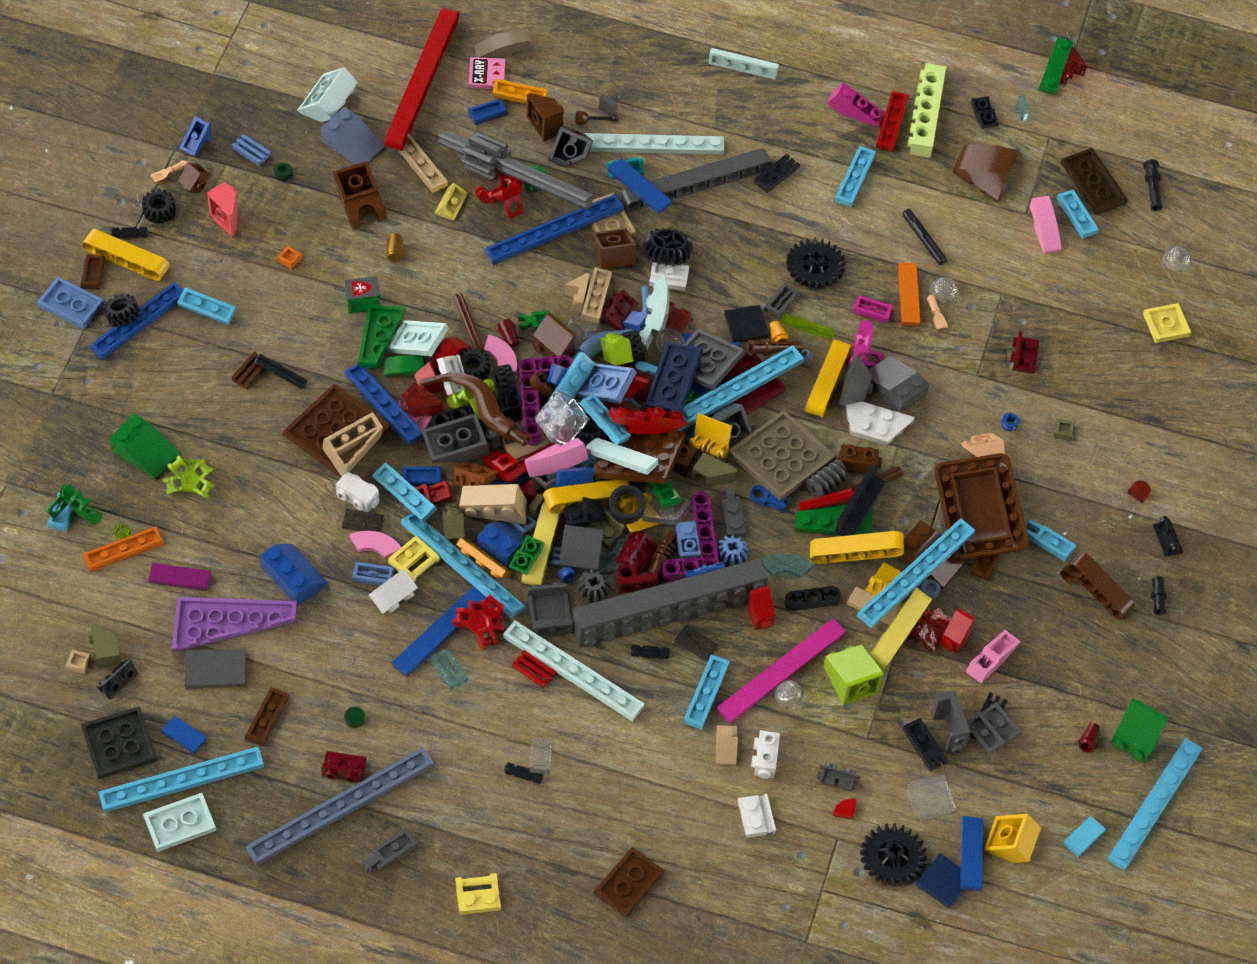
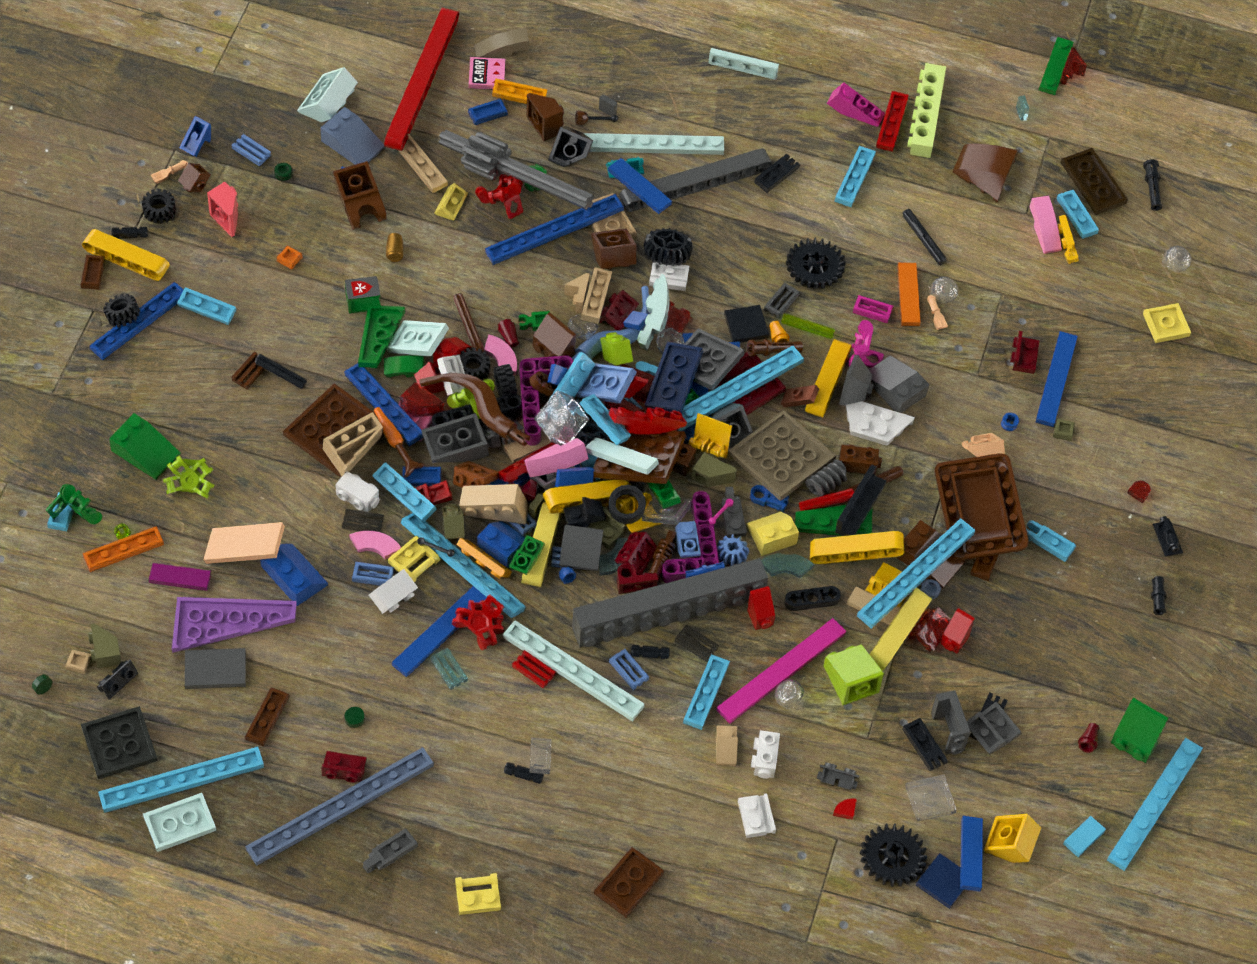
medium blue tile [37,277,105,329] -> none
blue tile [162,715,207,754] -> none
red slope [483,450,519,473] -> none
dark grey panel [527,583,573,637] -> none
dark grey gear [577,569,610,603] -> none
black tyre [620,330,645,366] -> none
sand blue hinge [800,349,814,366] -> none
bright pink slope [966,630,1021,683] -> none
black slope [970,96,999,129] -> none
reddish brown beam [1060,552,1135,620] -> none
none -> dark green tile [32,674,53,695]
none -> light nougat tile [204,522,285,564]
none -> piece [374,407,425,478]
none -> black hinge [417,537,455,557]
none -> medium blue tile [609,649,649,690]
none -> dark pink hinge [709,499,734,525]
none -> light yellow slope [746,512,799,556]
none -> copper plate [781,385,819,408]
none -> blue tile [1035,331,1078,427]
none -> yellow hinge [1057,215,1079,264]

